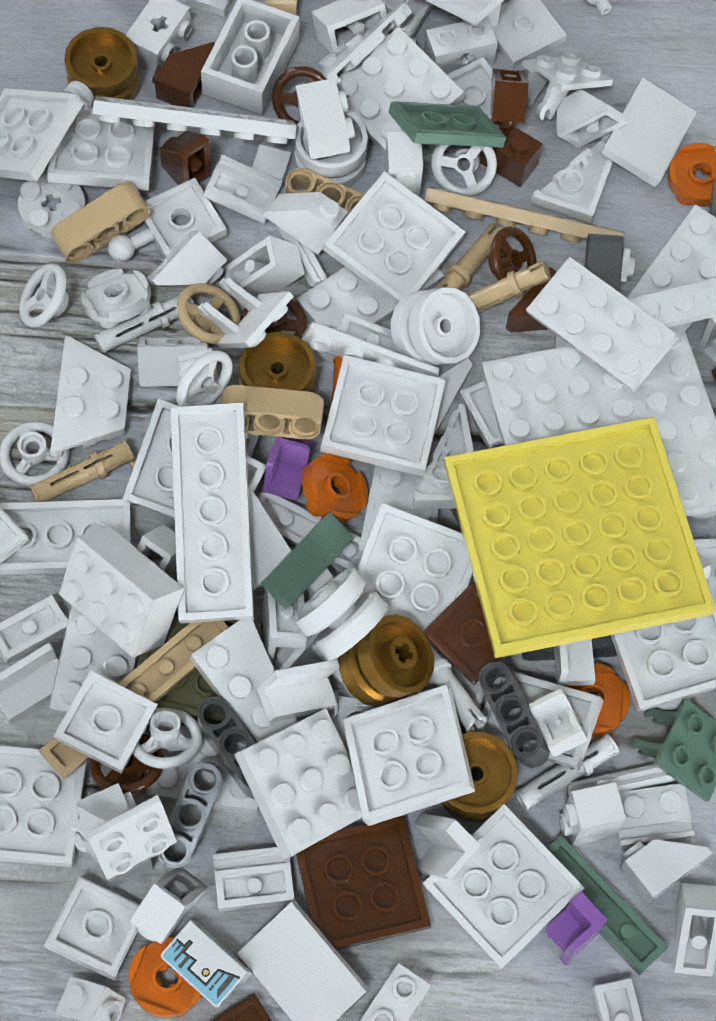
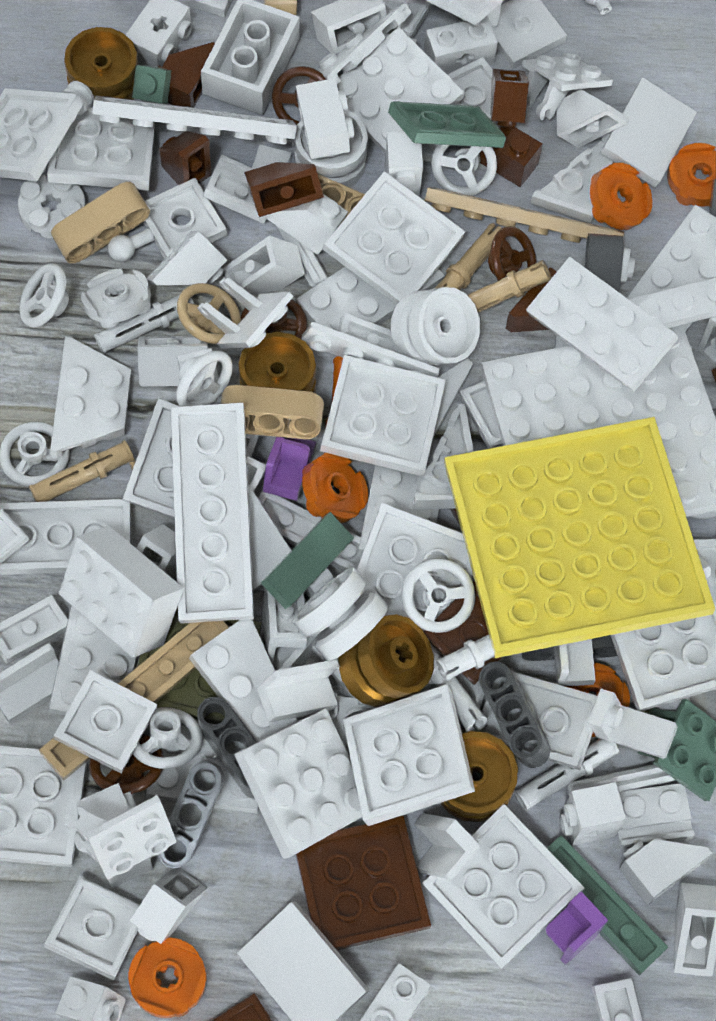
panel [161,920,253,1007] -> none
white plate [213,847,294,912] -> none
white bracket [529,689,588,757] -> none
none -> sand green plate [132,64,172,104]
none -> reddish brown slope [244,162,324,217]
none -> white piece [402,559,475,633]
none -> white pin [436,635,495,682]
none -> white bracket [587,689,678,759]
none -> orange plate [590,163,652,230]

